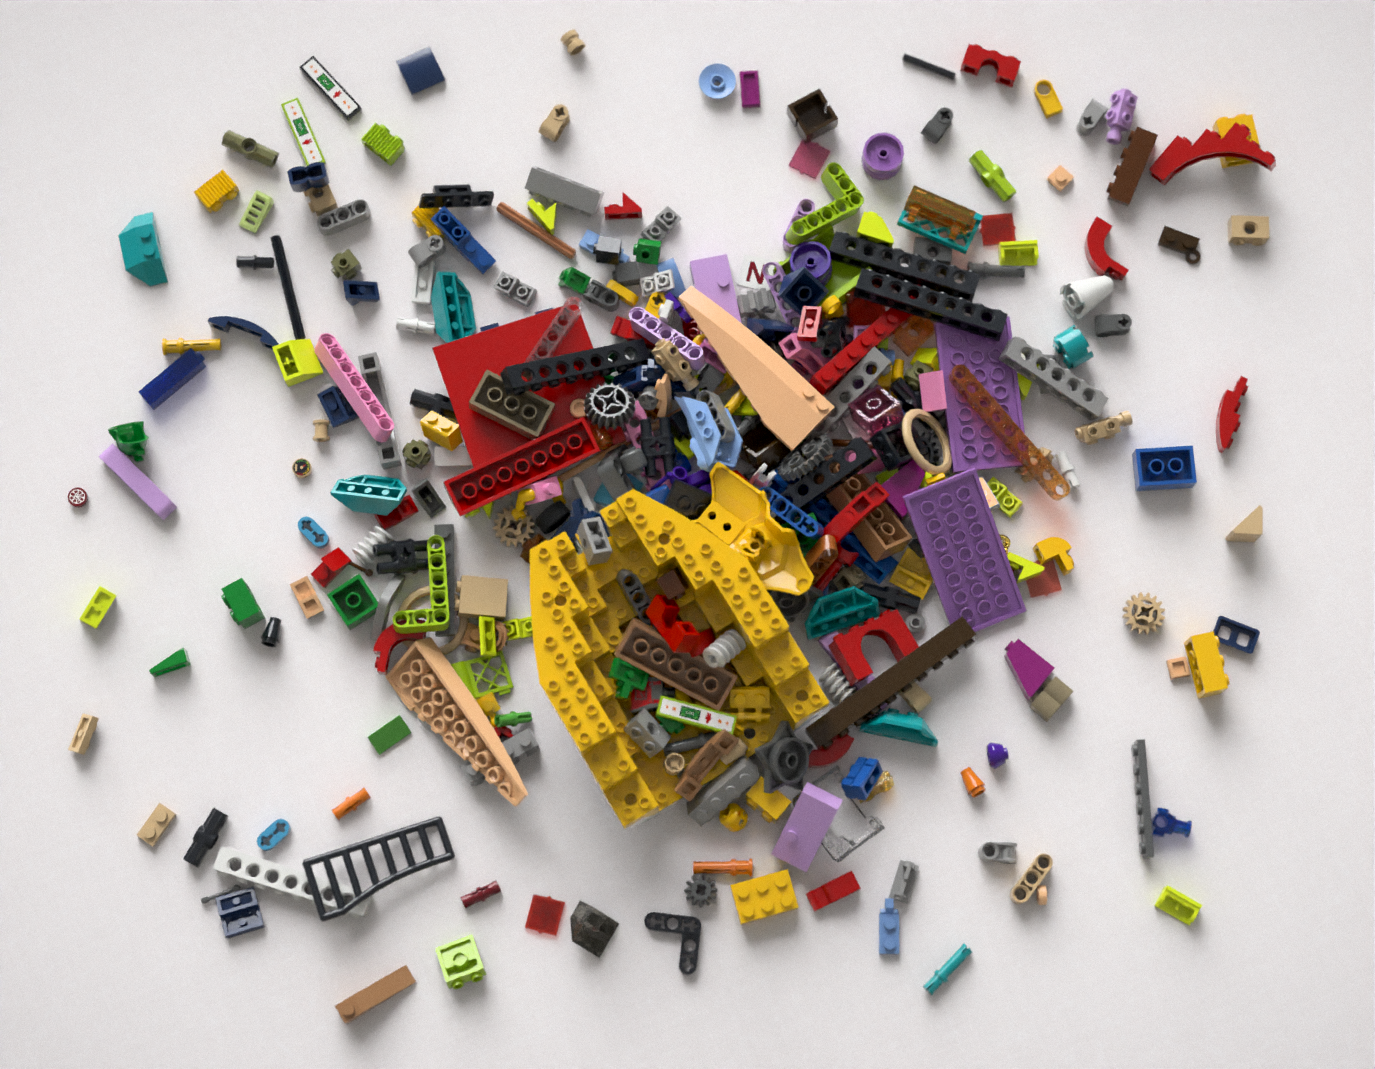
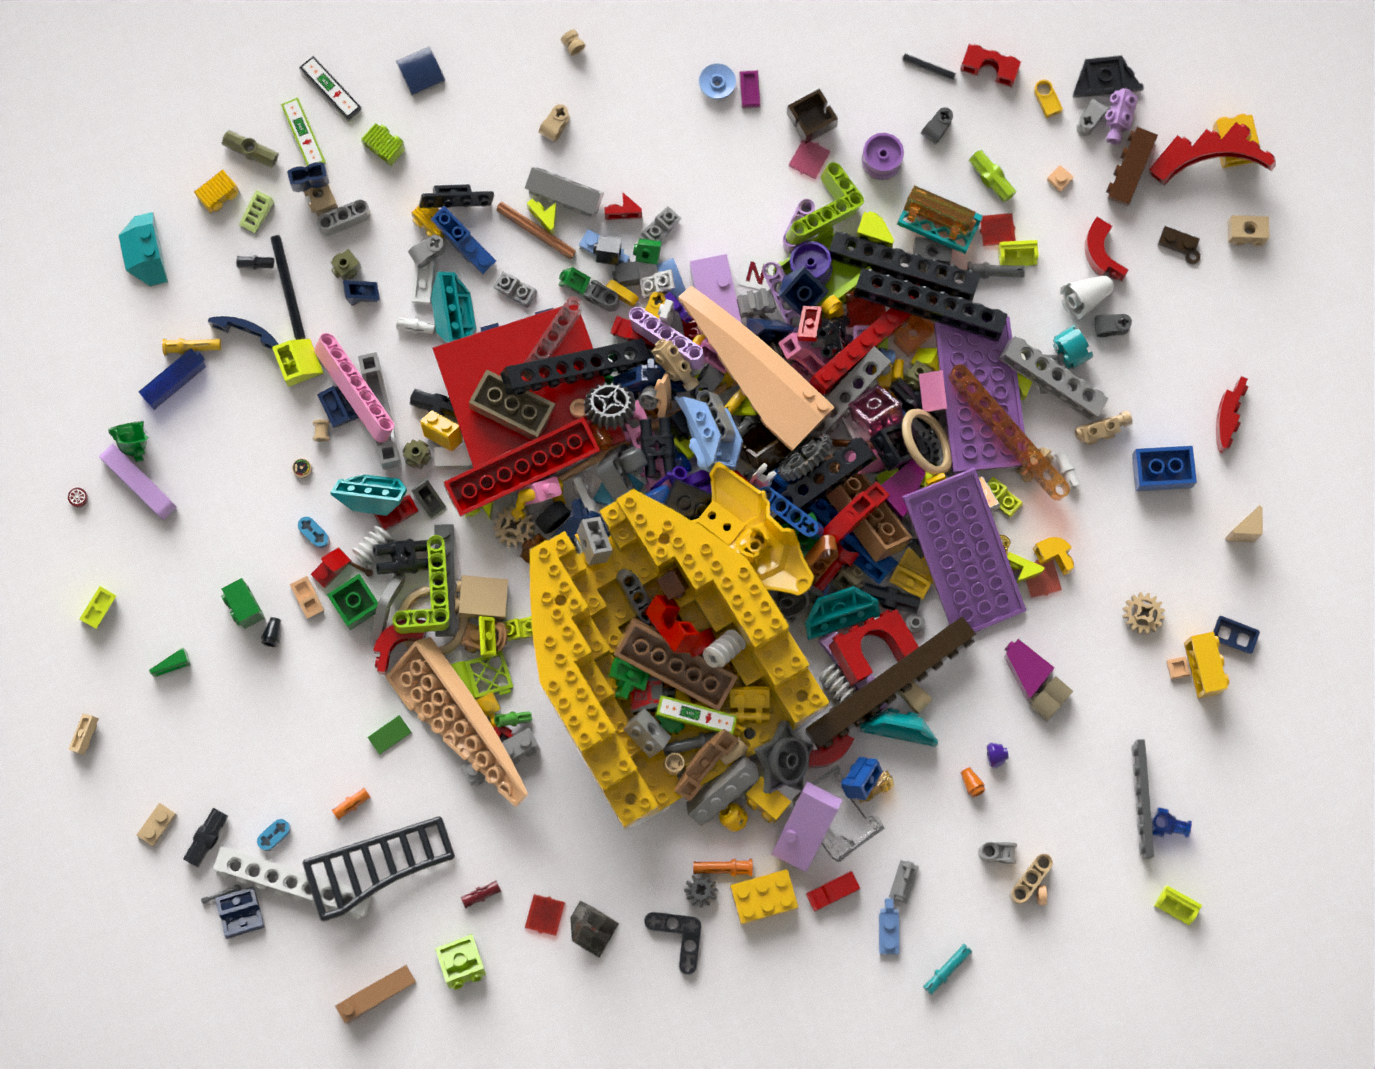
none -> black wing [1072,55,1144,98]

